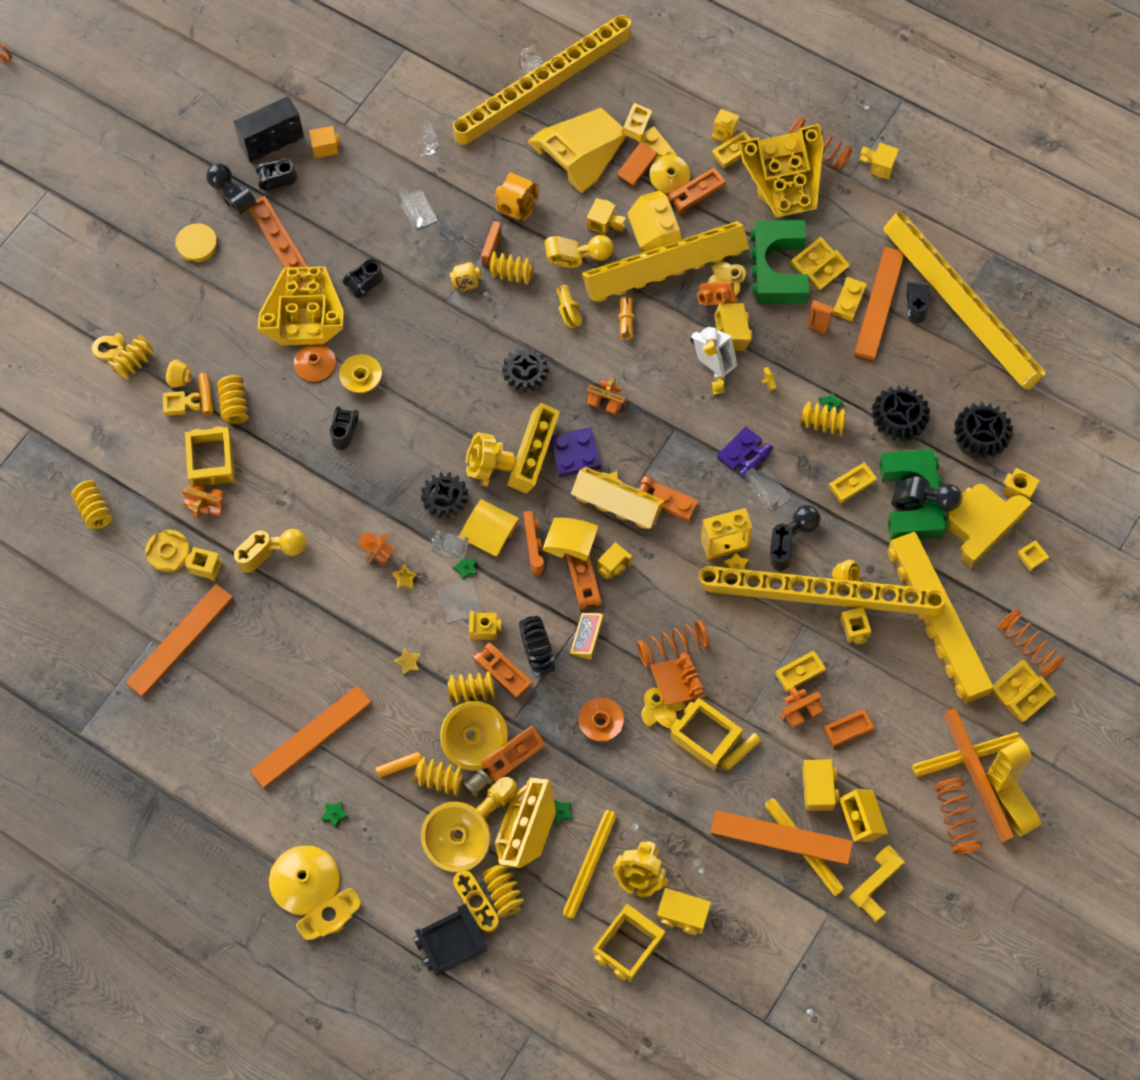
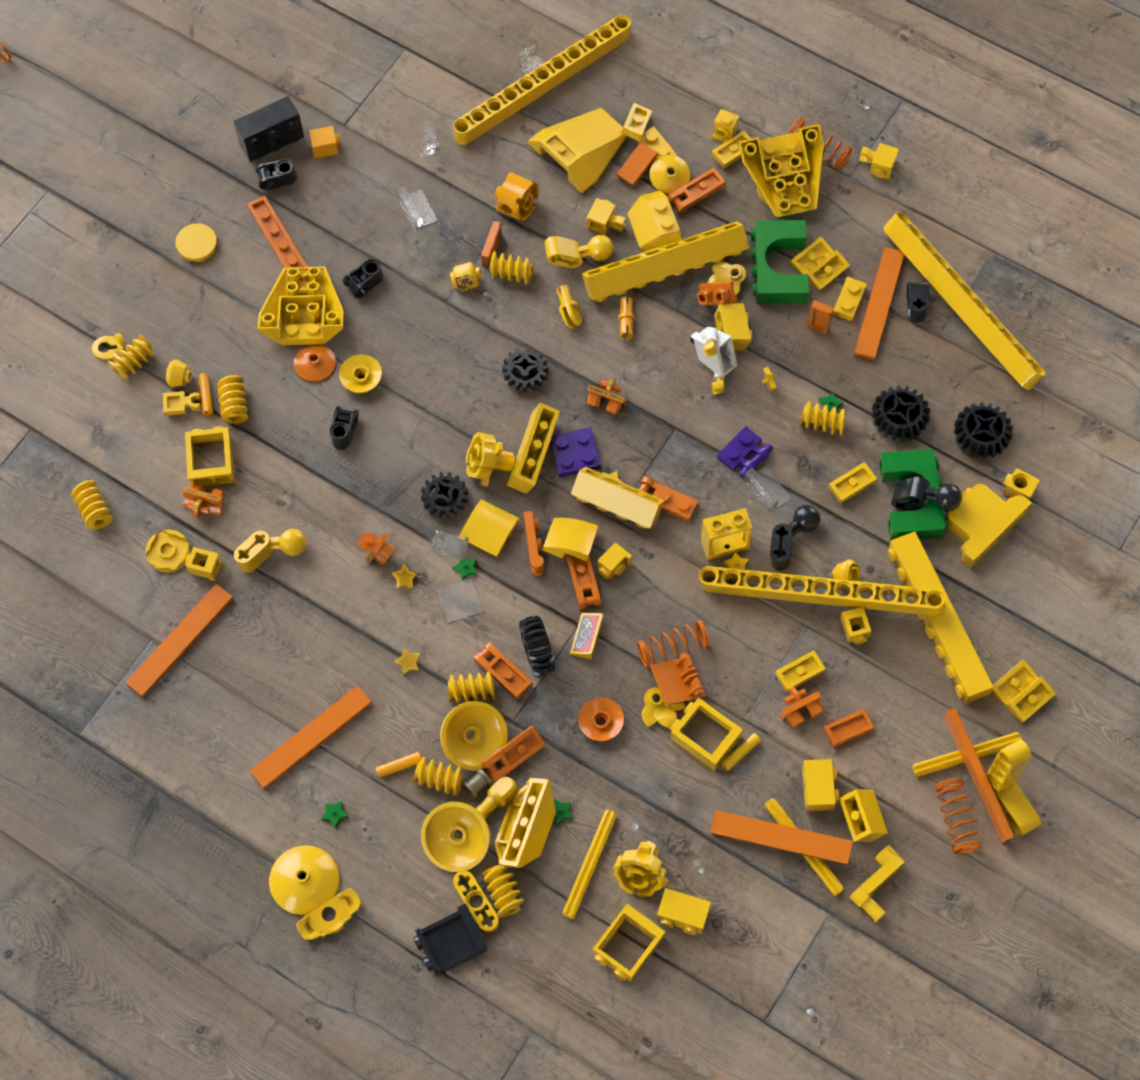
black beam [206,163,257,215] -> none
yellow brick [469,611,502,640] -> none
orange piece [997,609,1065,677] -> none
yellow plate [1016,540,1049,571] -> none

